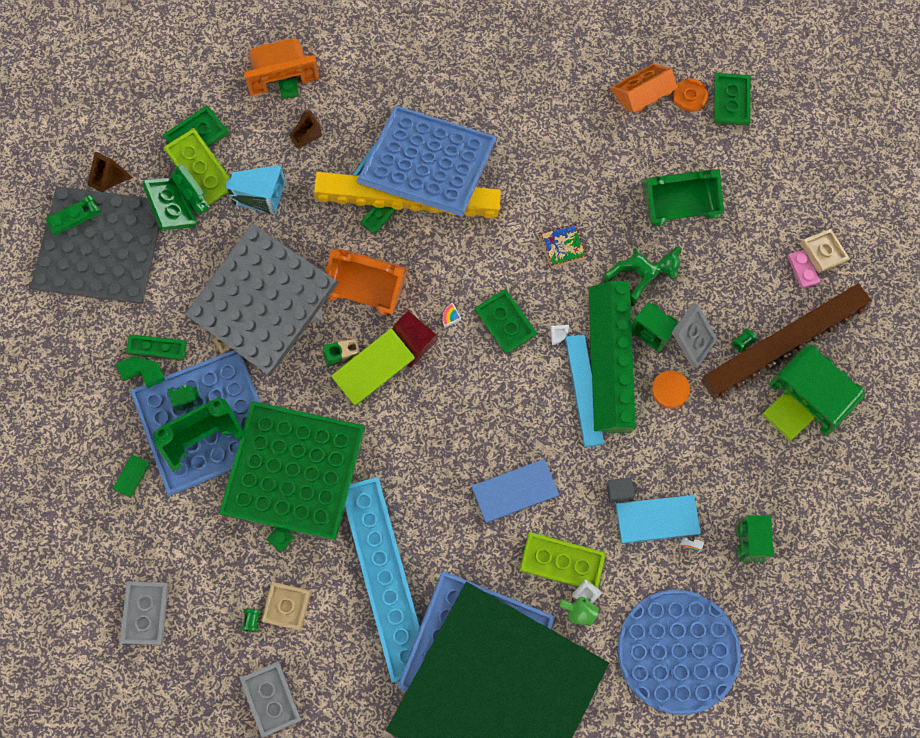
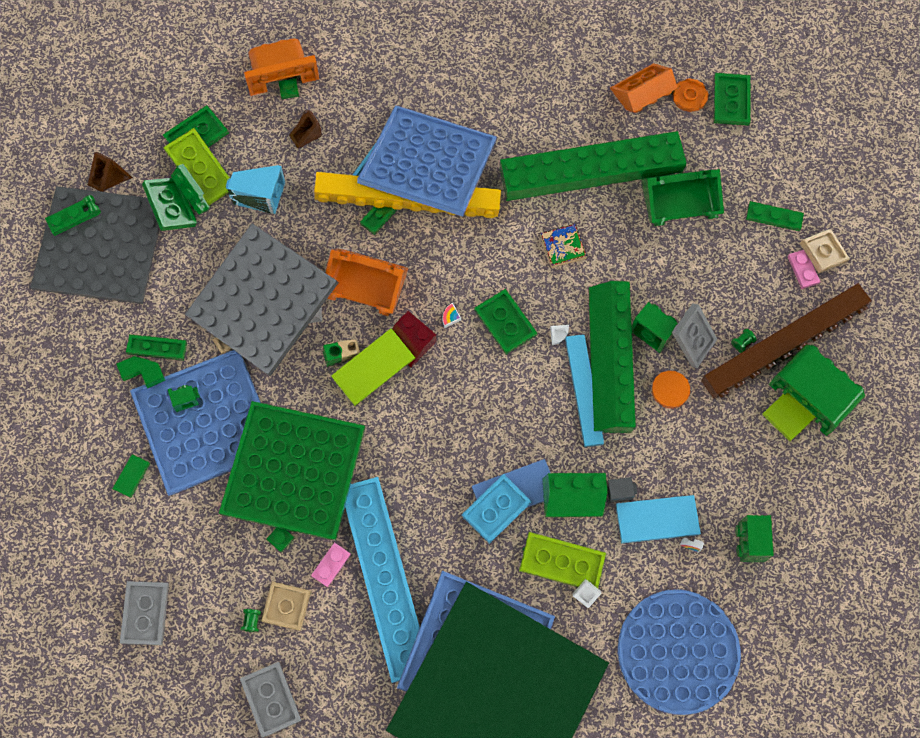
green windscreen [153,398,245,472] -> none
bright green piece [559,597,599,626] -> none
green animal [602,247,682,306] -> none
none -> bright pink plate [311,542,351,588]
none -> medium azure tile [461,474,532,544]
none -> green brick [499,131,687,201]
none -> green slope [542,473,607,518]
none -> green plate [746,201,804,232]

